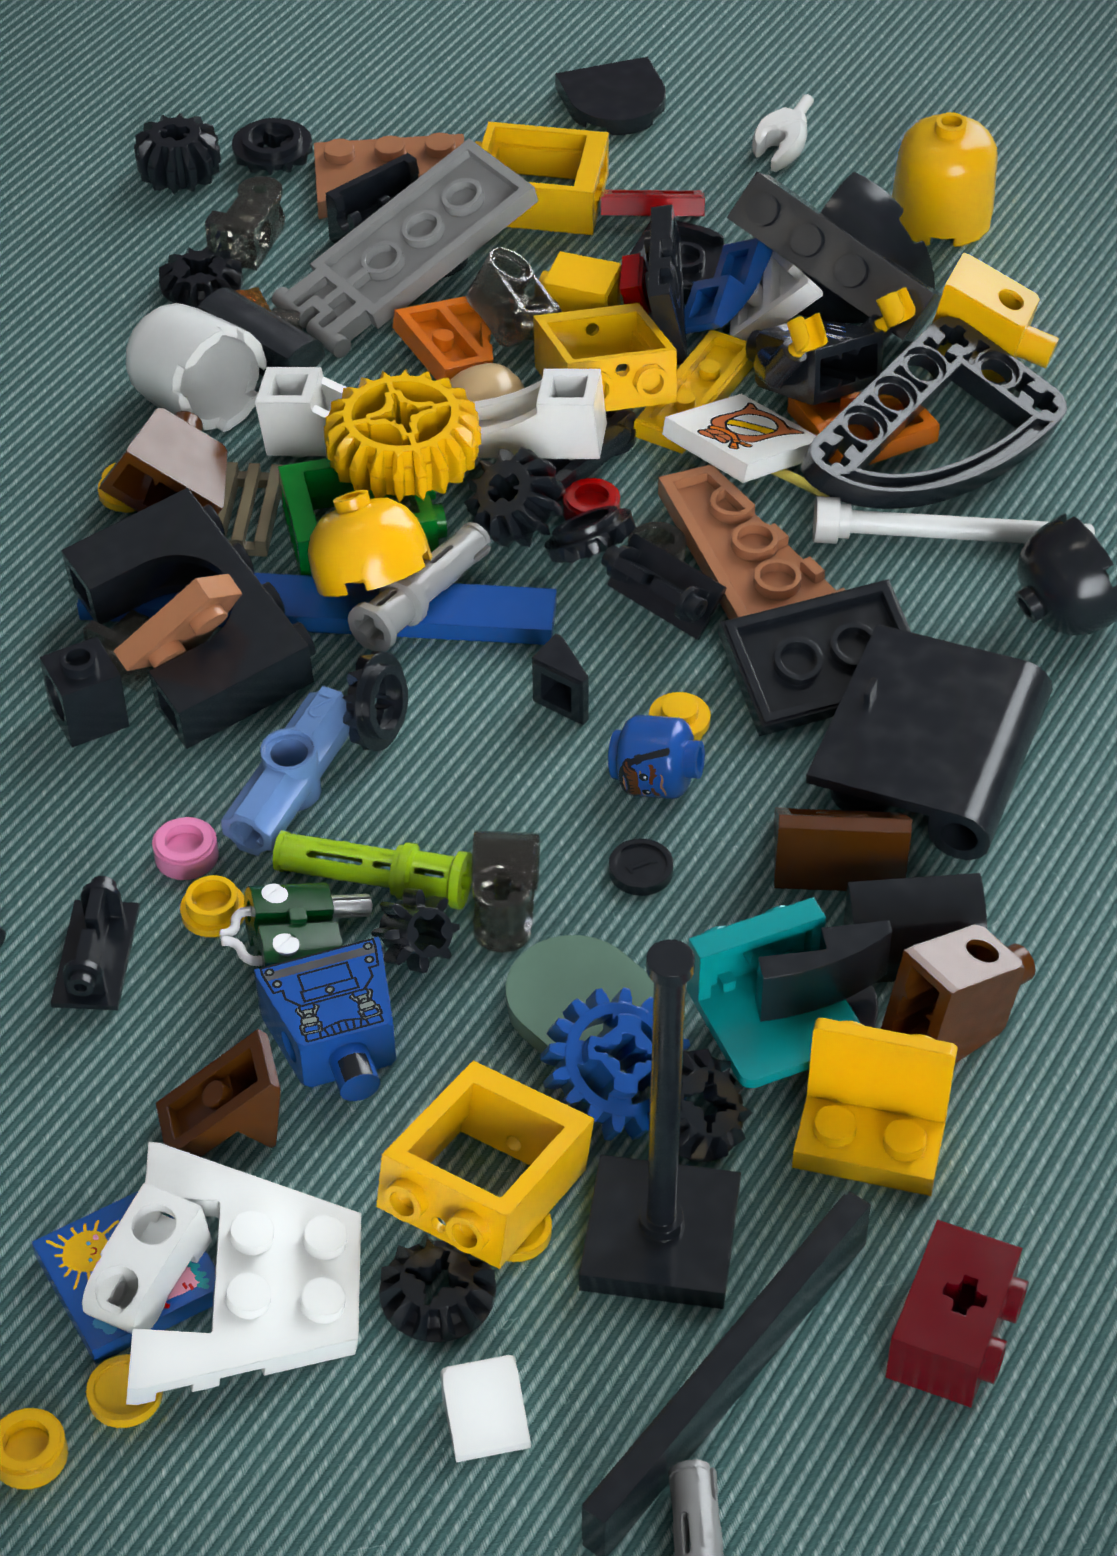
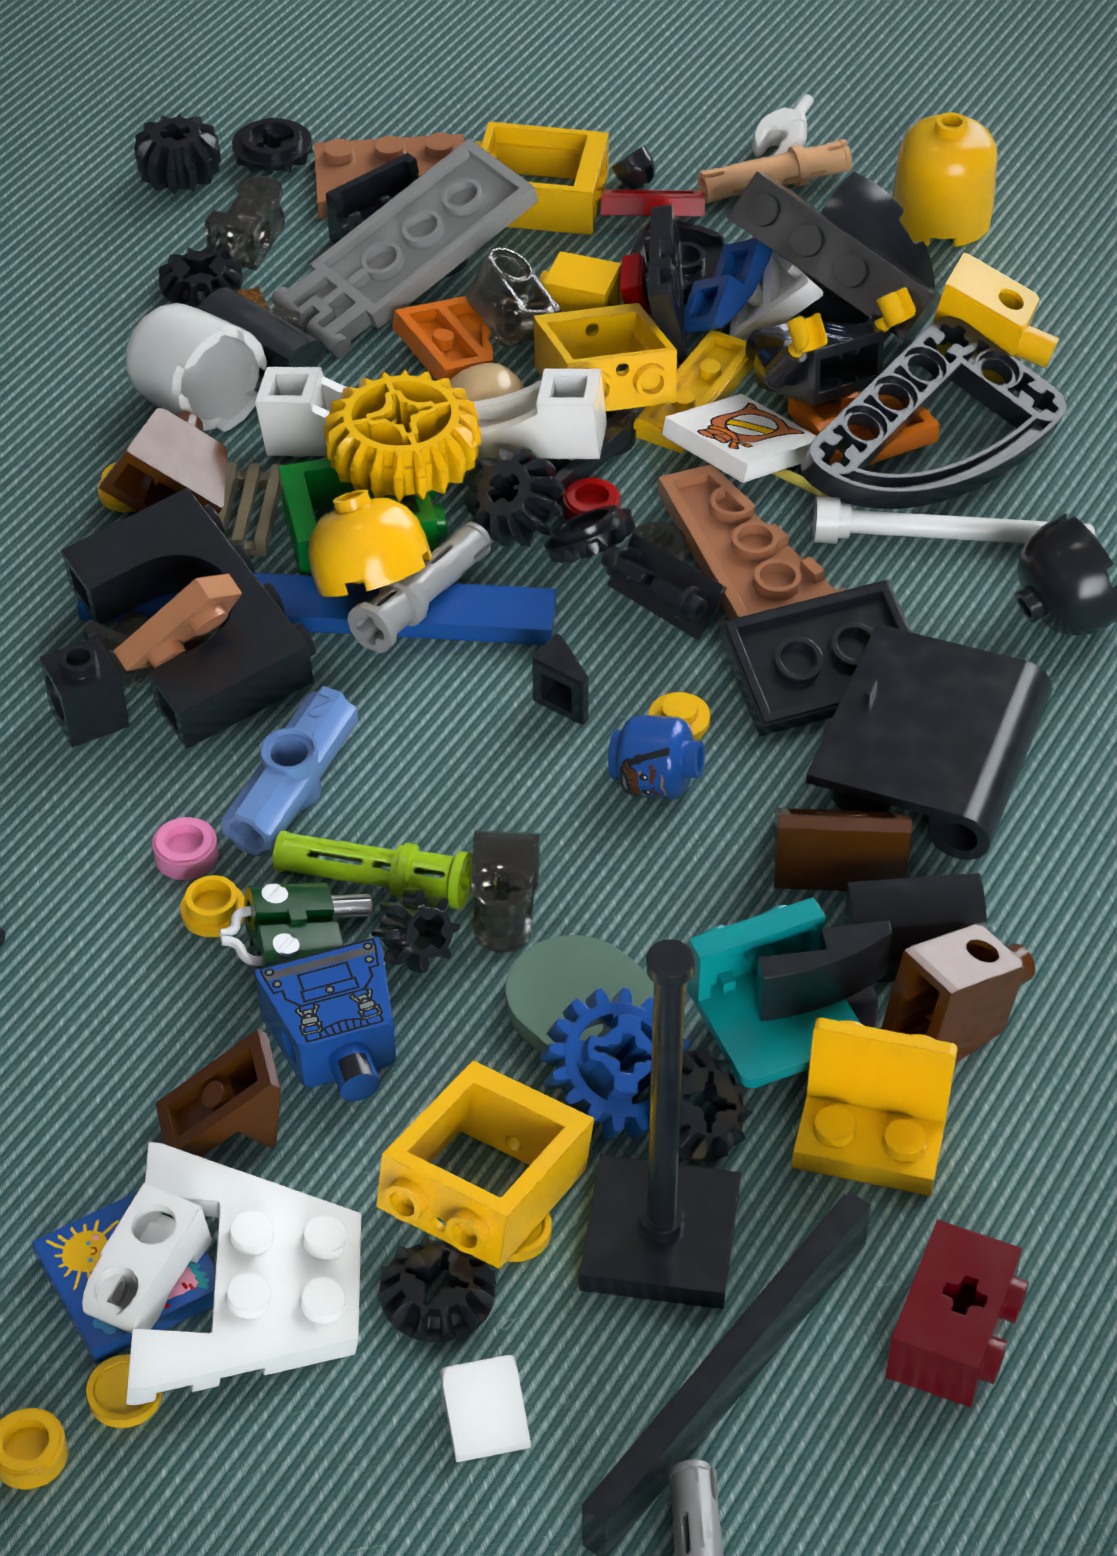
black hinge [51,876,140,1010] -> none
black gear [342,651,408,751] -> none
black tile [555,56,666,135] -> none
black piece [609,838,673,896] -> none
none -> black hinge [611,145,656,189]
none -> light nougat pin [697,139,852,204]

